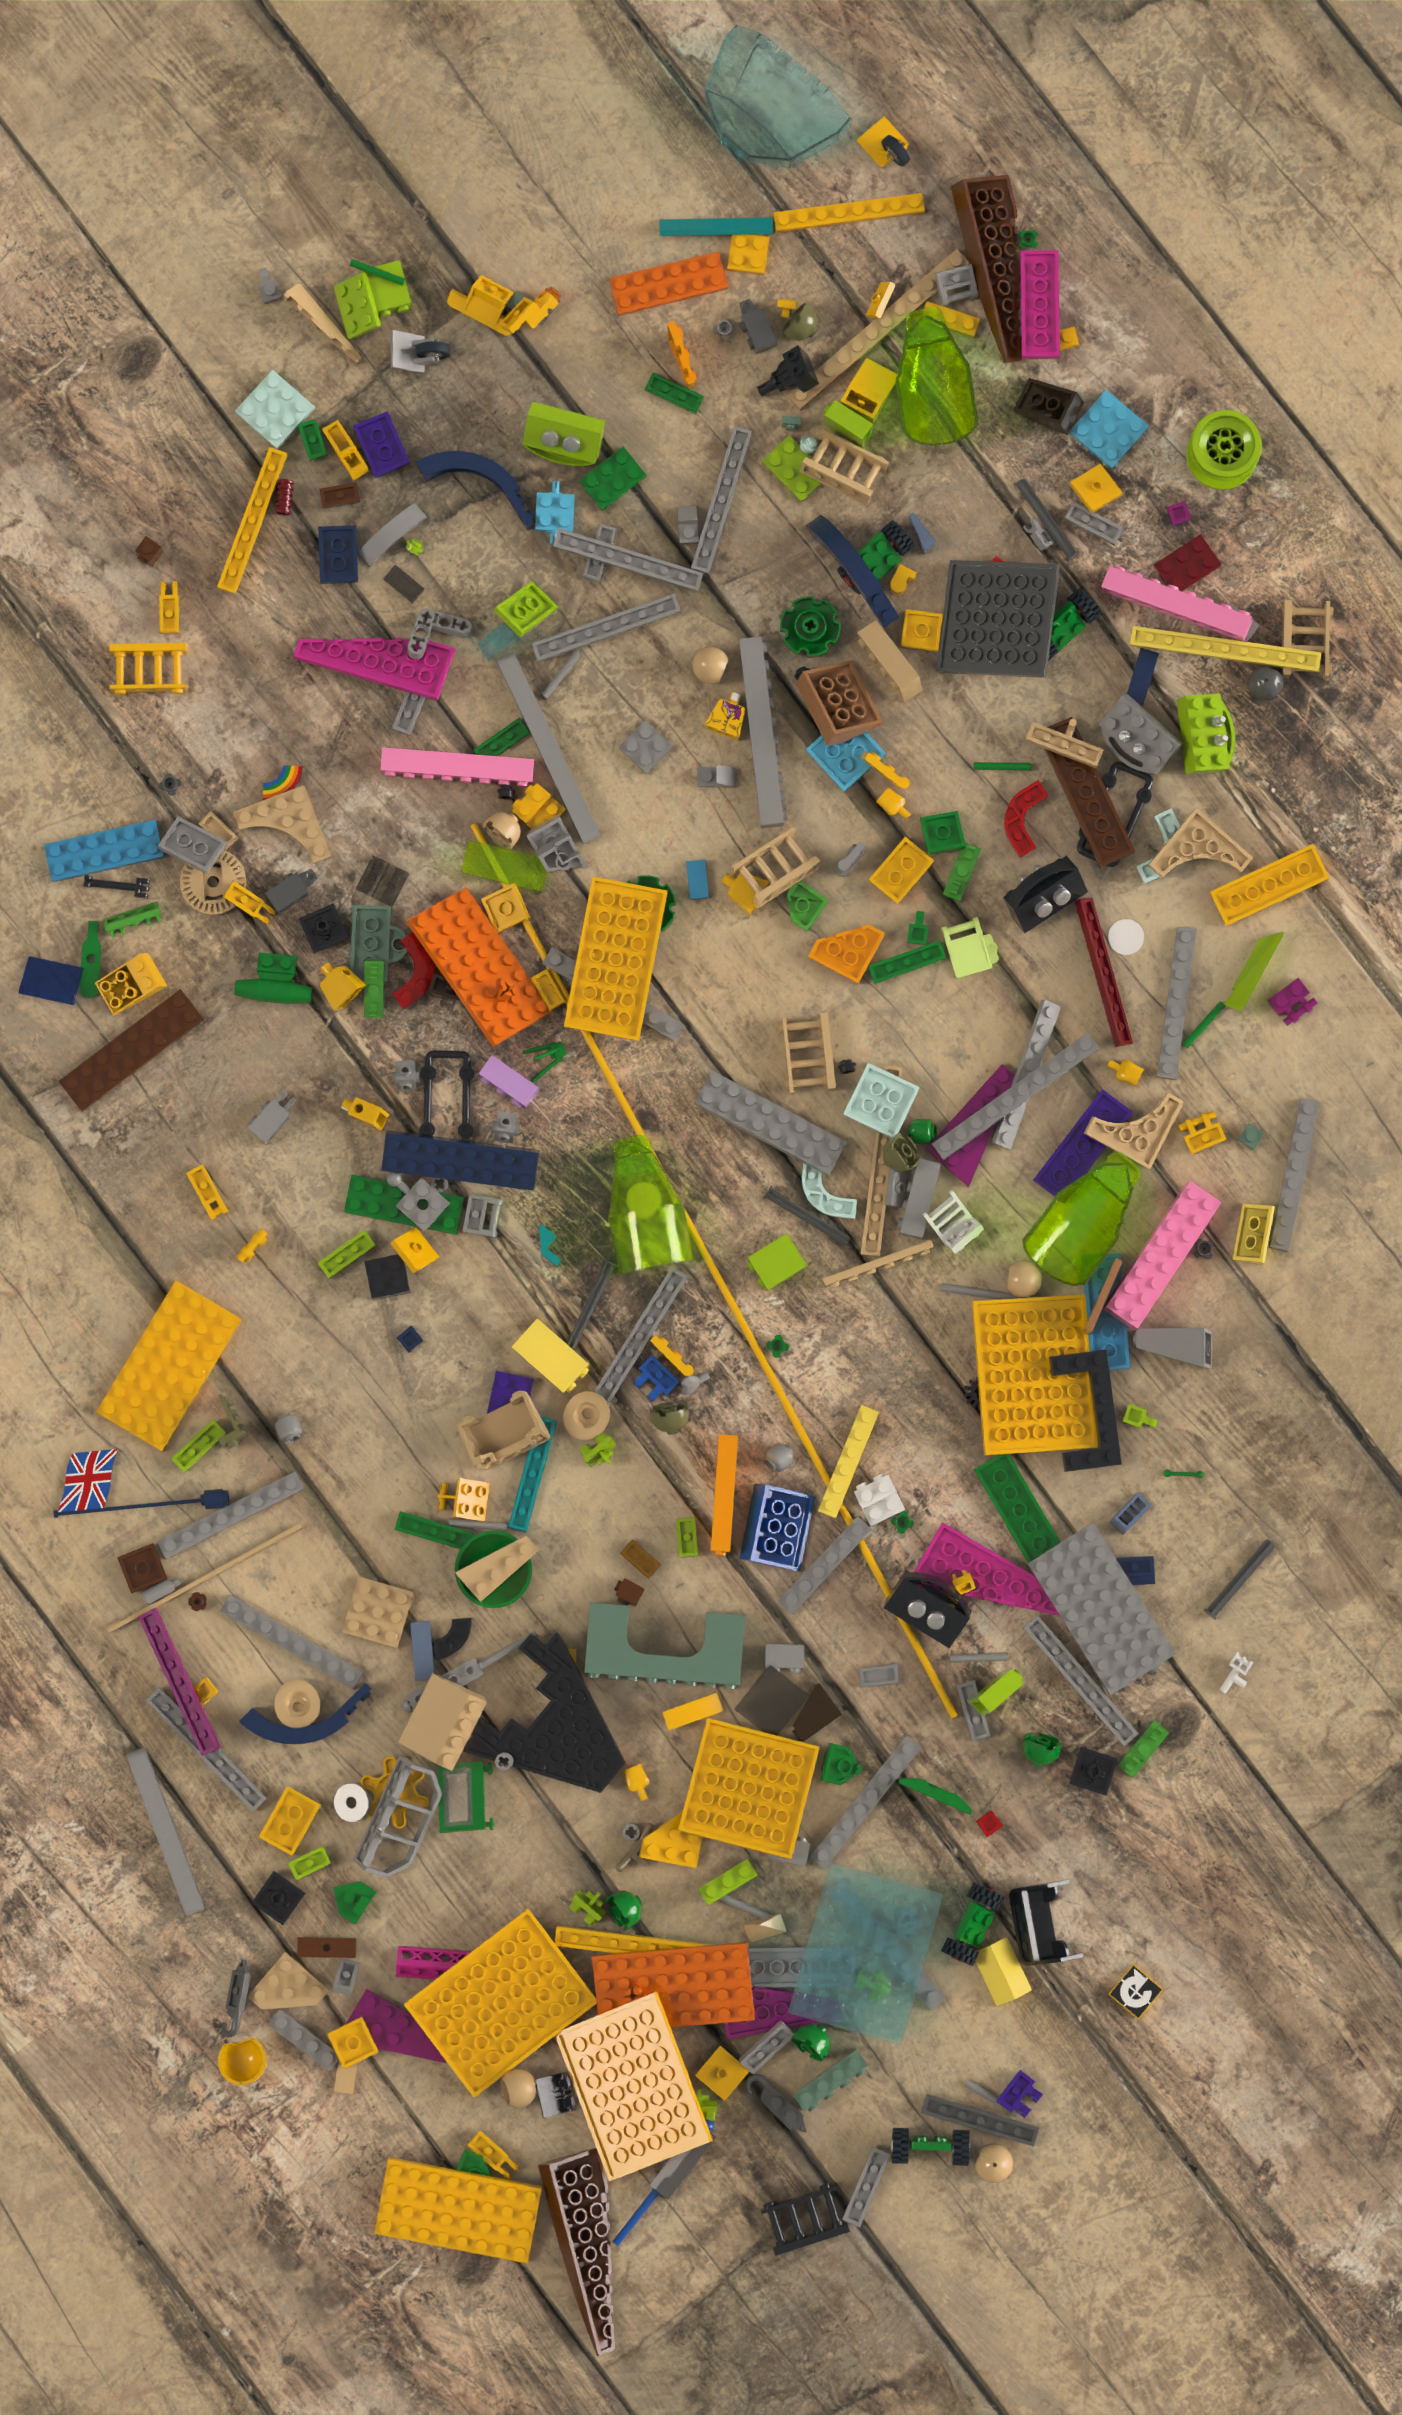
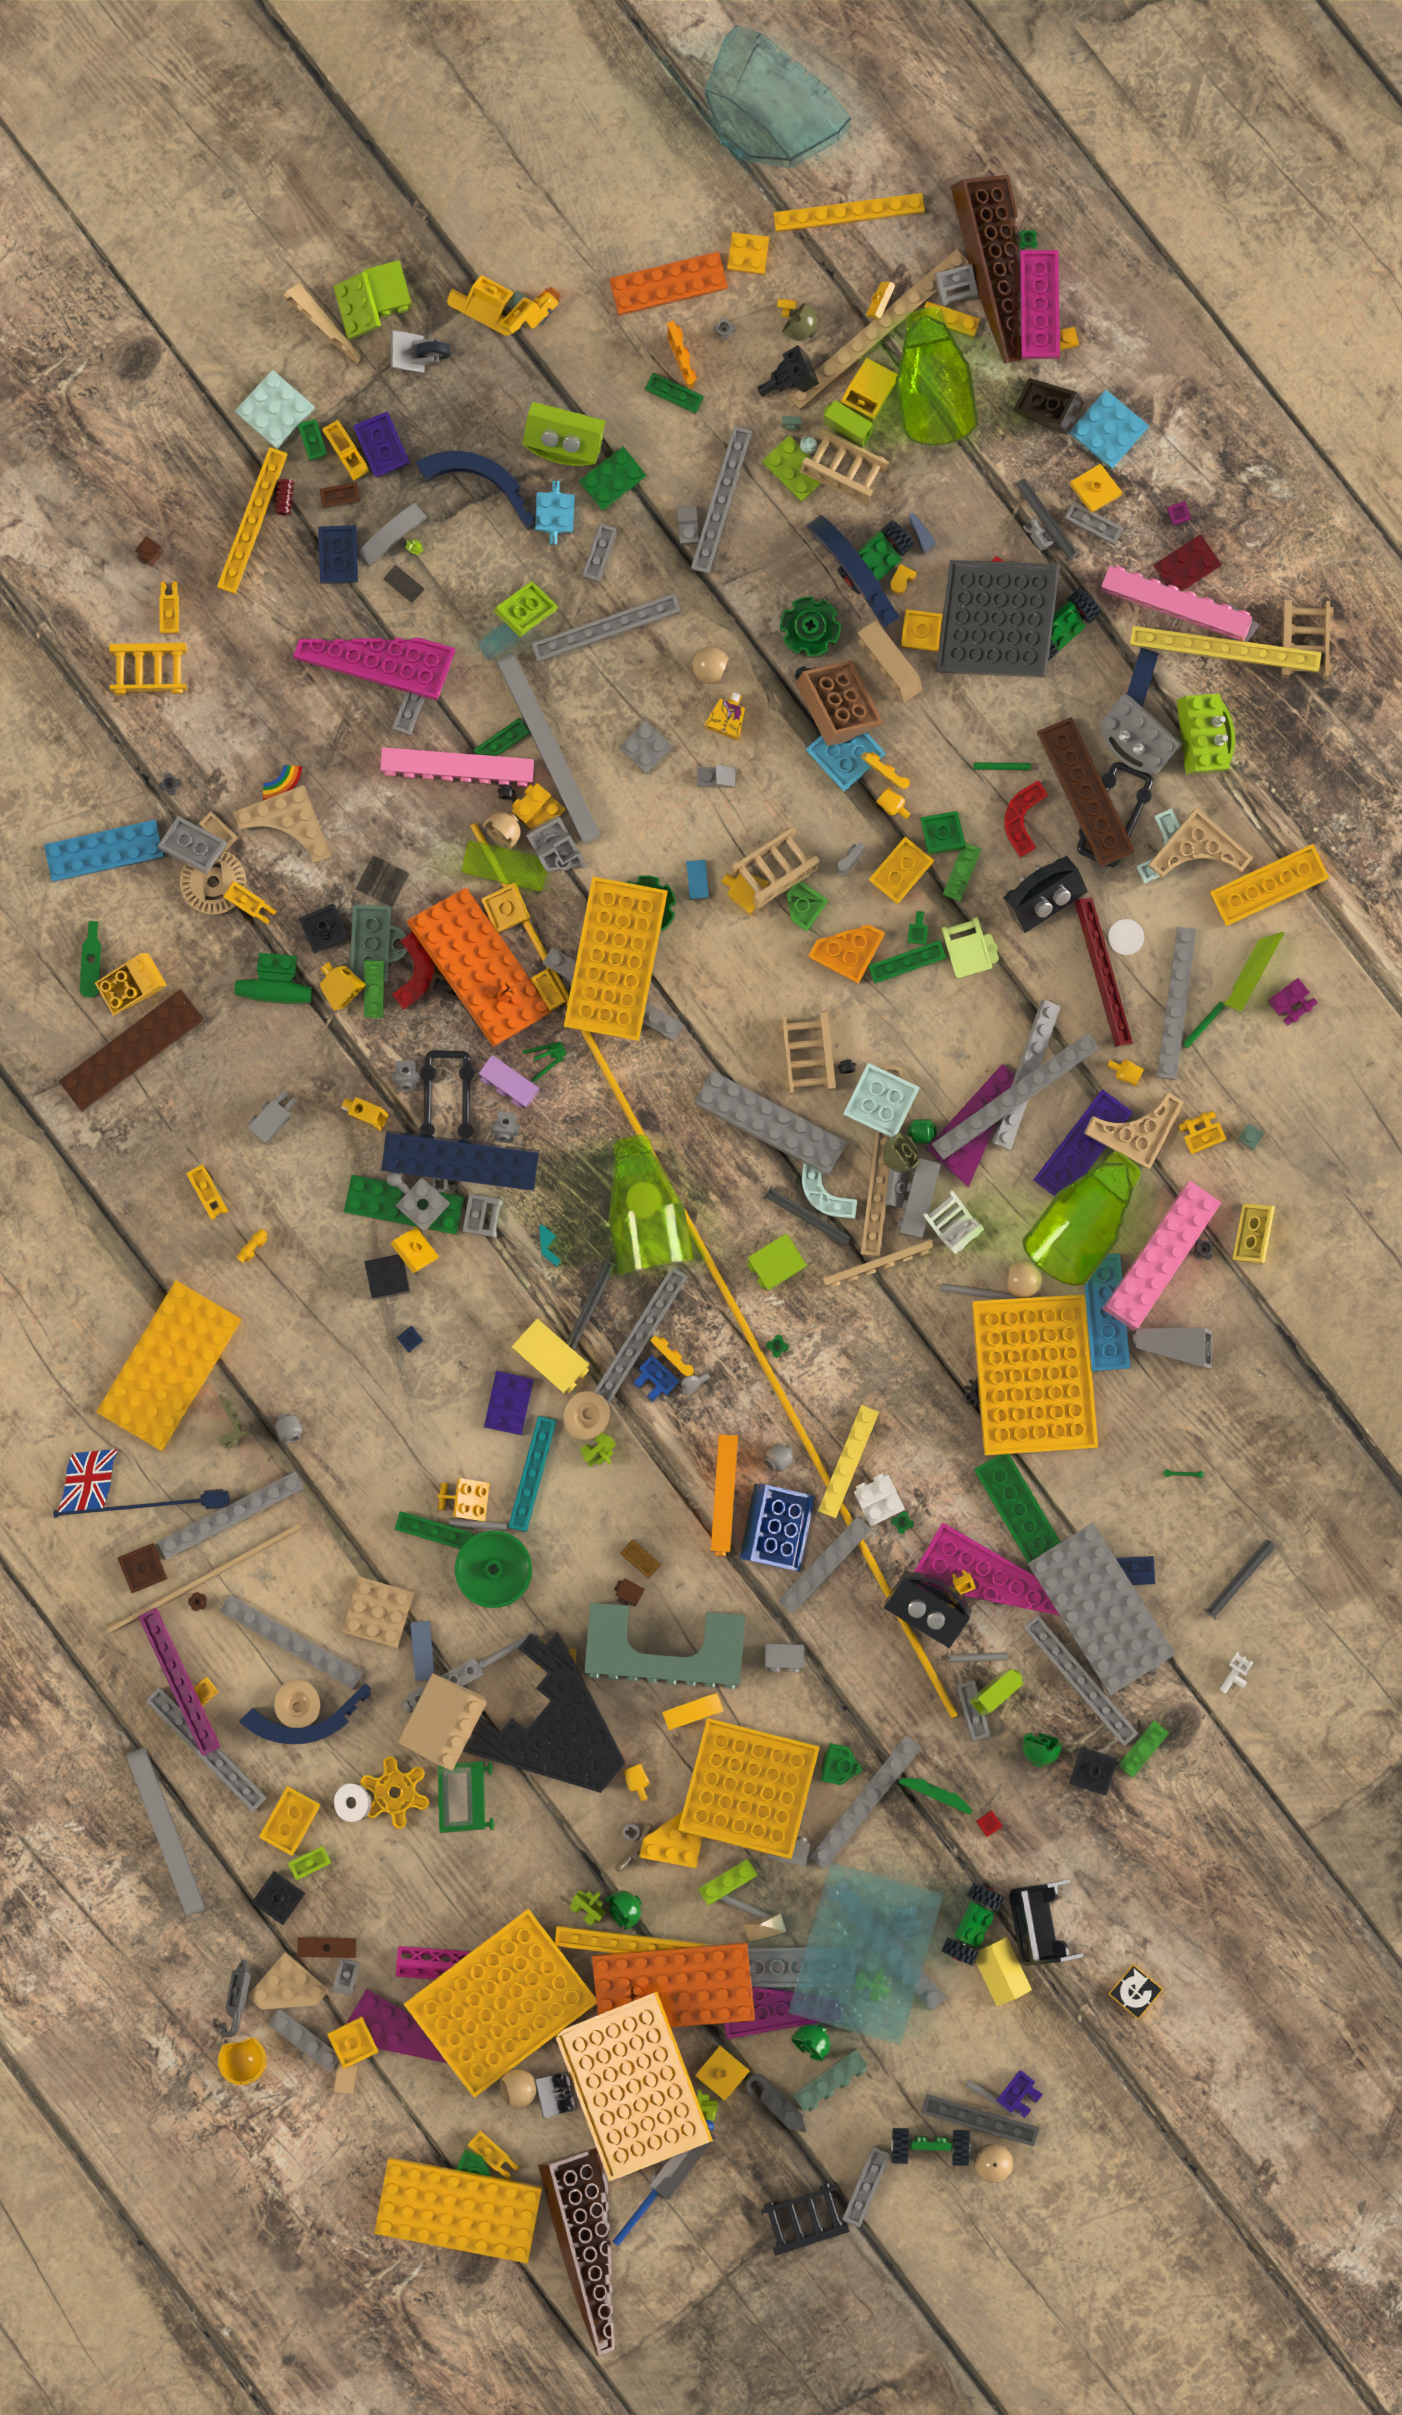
clear blue piece [19,956,83,1006] -> none
black hinge [83,875,150,899] -> none
bright green plate [103,901,161,938] -> none
light grey cylinder [142,1577,180,1605] -> none
lime plate [171,1419,227,1473] -> none
light grey plate [258,267,282,304] -> none
dark grey hinge [265,869,318,915] -> none
lime plate [318,1230,376,1279] -> none
green plate [333,1881,377,1925] -> none
green bar [350,259,405,286] -> none
light grey plate [353,1755,442,1878] -> none
light grey beam [407,609,472,659] -> none
black tile [434,1618,472,1660] -> none
tan wedge [454,1536,539,1602] -> none
tan windscreen [457,1390,551,1471] -> none
light grey bush [495,1752,514,1770] -> none
light grey piece [541,650,581,699] -> none
light grey plate [553,528,703,592] -> none
olive cylinder [650,1401,689,1435] -> none
teal tile [660,217,773,236] -> none
lime plate [676,1517,698,1558] -> none
clear smoke piece [734,1665,810,1736] -> none
dark grey hinge [739,299,777,354] -> none
light grey brick [739,636,787,829] -> none
light grey plate [739,2020,794,2074] -> none
dark brown slope [792,1683,842,1742] -> none
yellow plate [856,116,910,168] -> none
light grey tile [858,1664,899,1688] -> none
tan plate [1025,719,1104,768] -> none
black plate [1049,1350,1122,1472] -> none
medium nougat tile [1083,1258,1122,1334] -> none
sand blue slope [1110,1492,1152,1535] -> none
lime plate [1122,1403,1158,1428] -> none
lime wheel [1186,410,1262,490] -> none
dark grey piece [1249,665,1283,700] -> none
light grey plate [1269,1098,1320,1252] -> none

